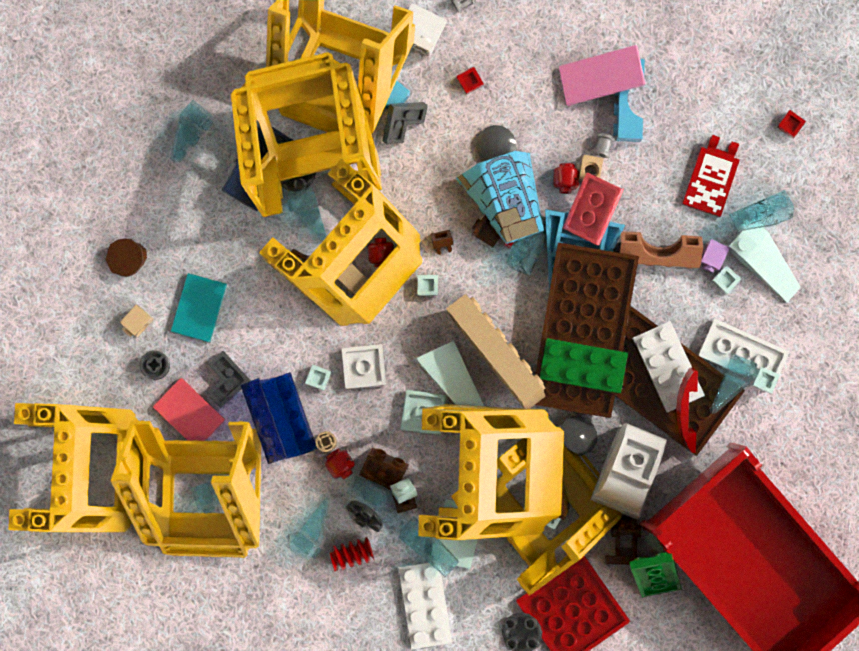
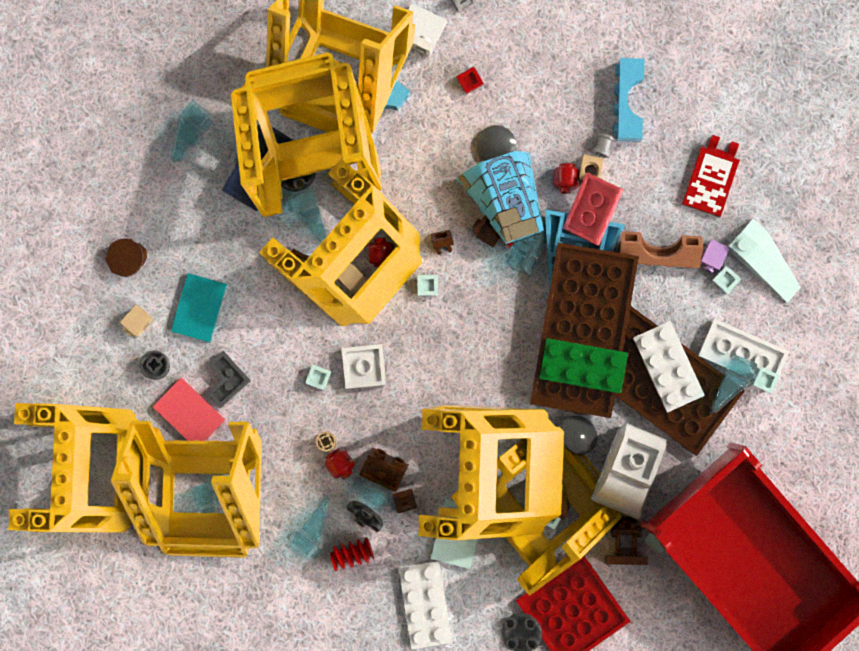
clear blue panel [240,372,318,465] -> none
dark grey plate [382,102,428,144] -> none
light aqua plate [390,478,418,504] -> none
clear light blue slope [399,516,459,577] -> none
light aqua plate [400,390,446,436] -> none
light aqua slope [417,341,484,406] -> none
tan brick [446,294,545,409] -> none
bright pink tile [559,45,645,106] -> none
green plate [630,553,682,598] -> none
red slope [676,368,698,453] -> none
clear light blue slope [729,190,794,232] -> none
red plate [777,110,806,139] -> none

